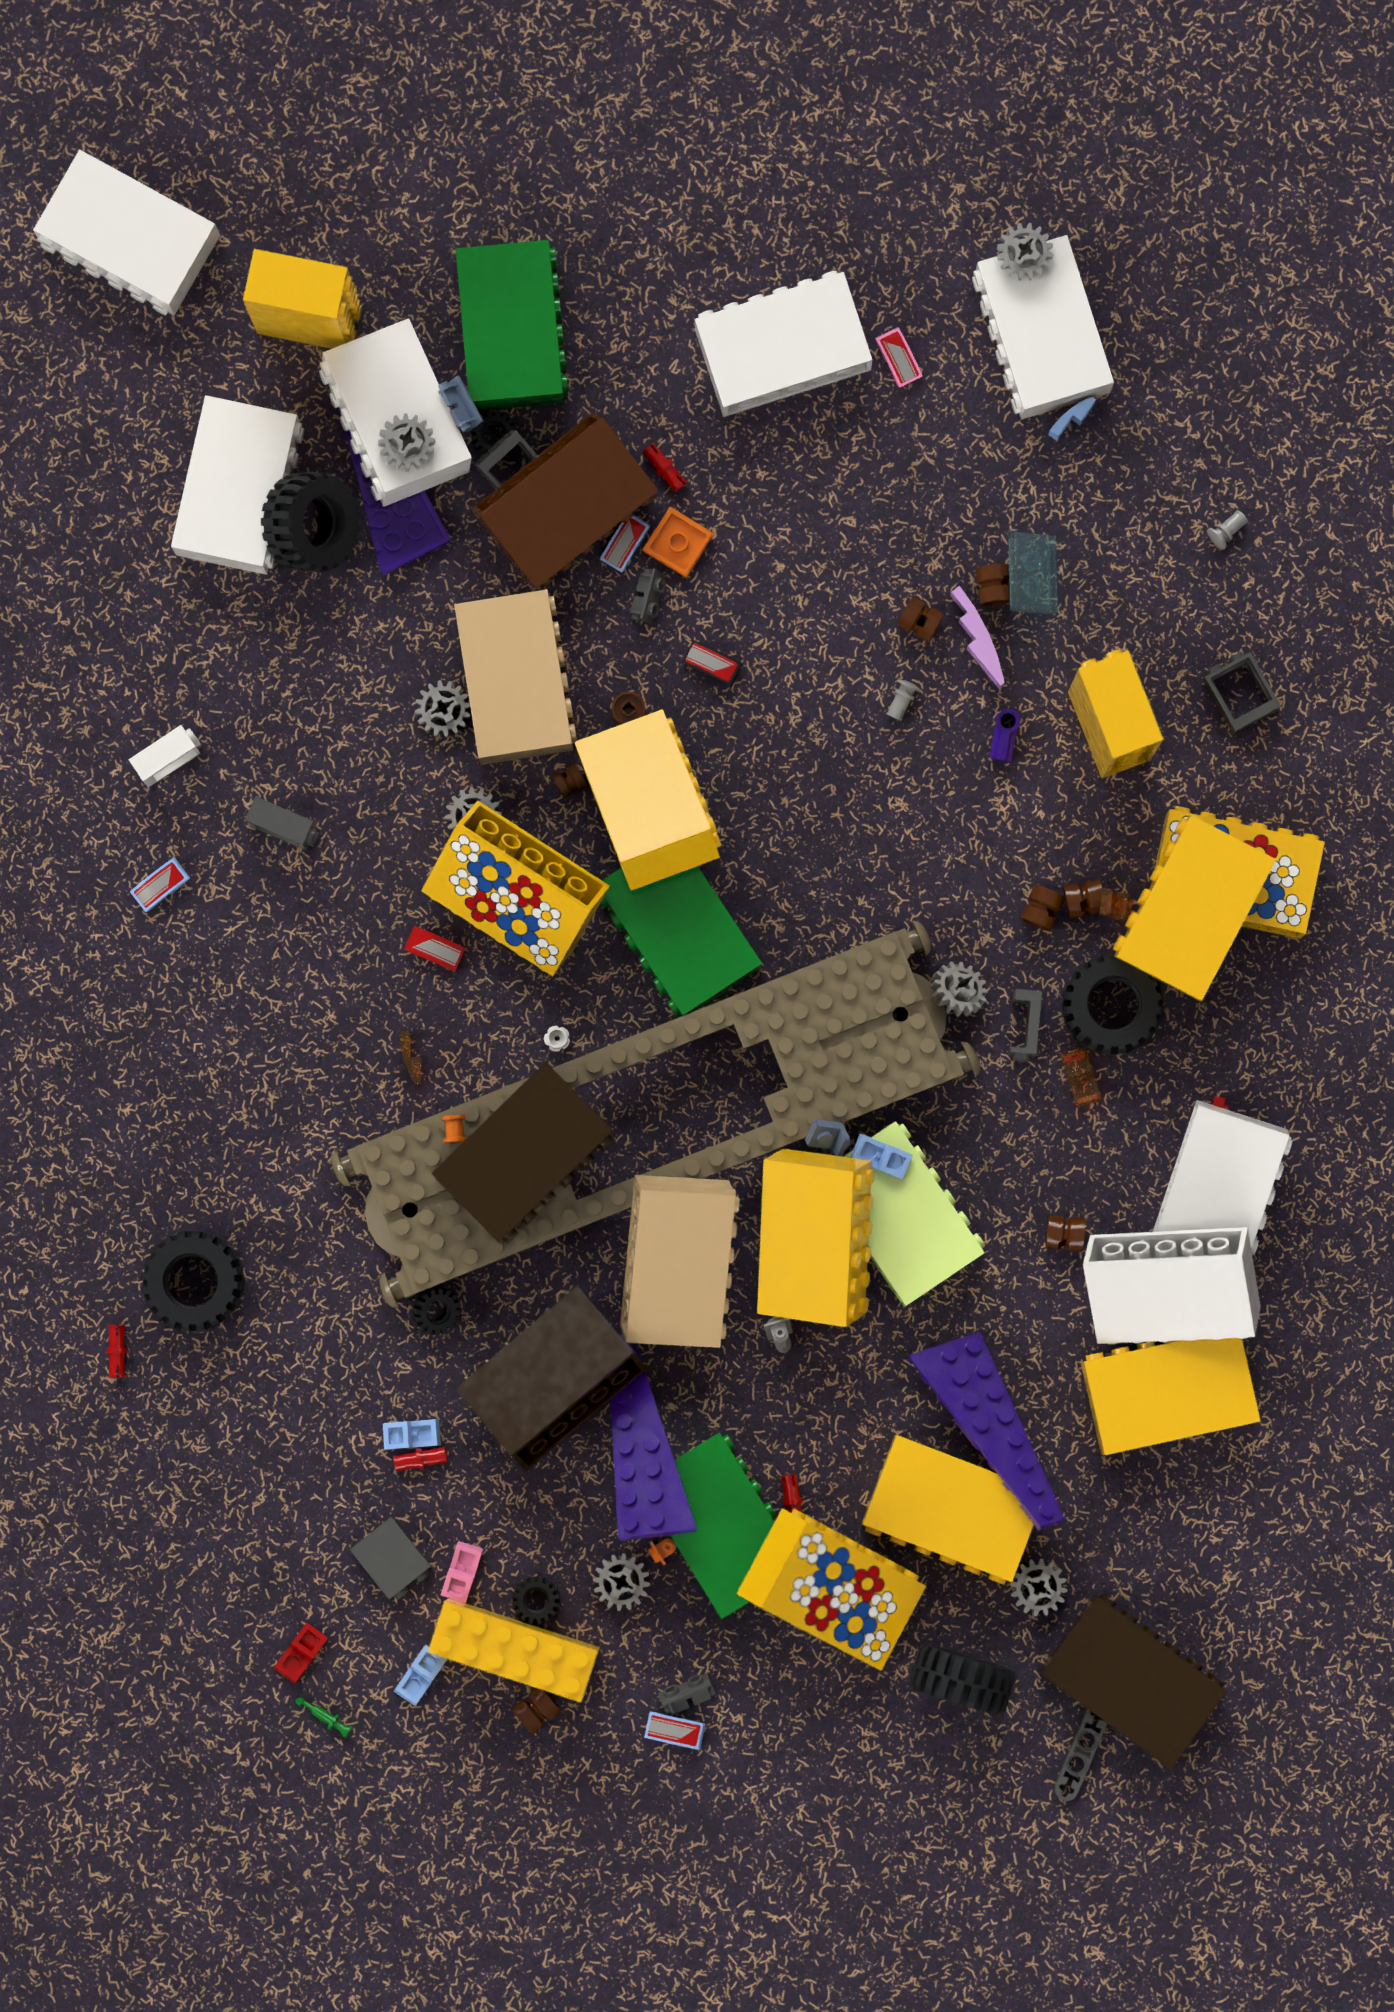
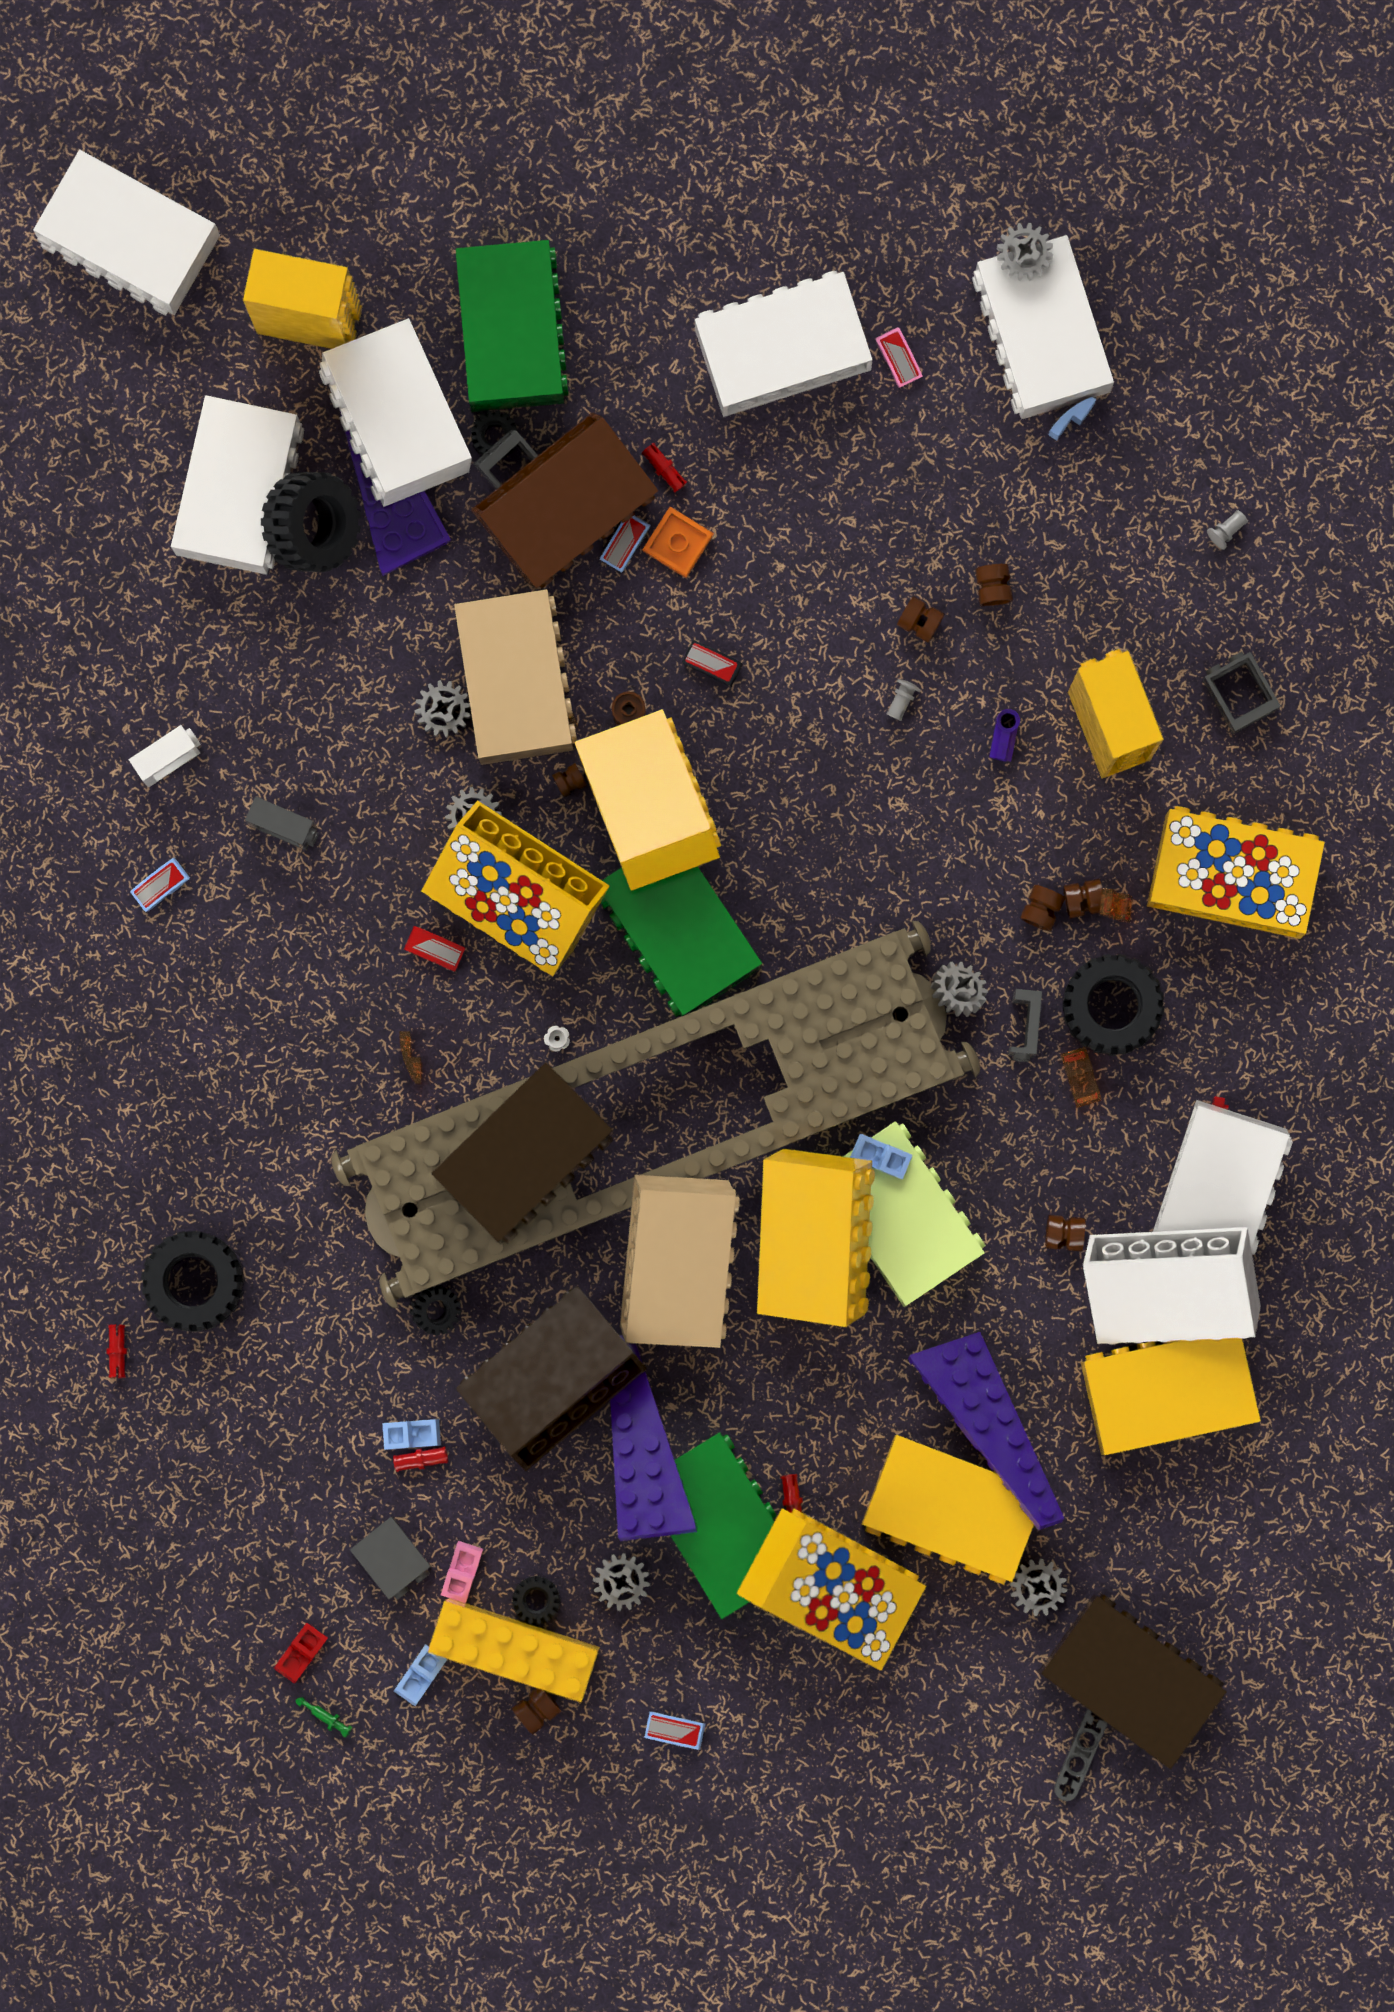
light grey gear [378,413,435,472] -> none
sand blue hinge [438,375,483,433] -> none
orange bush [442,1115,467,1143] -> none
dark grey hinge [630,569,666,625] -> none
orange hinge [648,1538,676,1565] -> none
dark grey hinge [659,1673,715,1715] -> none
light grey hinge [764,1317,793,1353] -> none
sand blue bracket [805,1119,850,1157] -> none
black tyre [909,1643,1016,1715] -> none
lavender slope [950,586,1005,689] -> none
clear light blue tile [1008,532,1058,614] -> none
yellow brick [1113,815,1277,1001] -> none

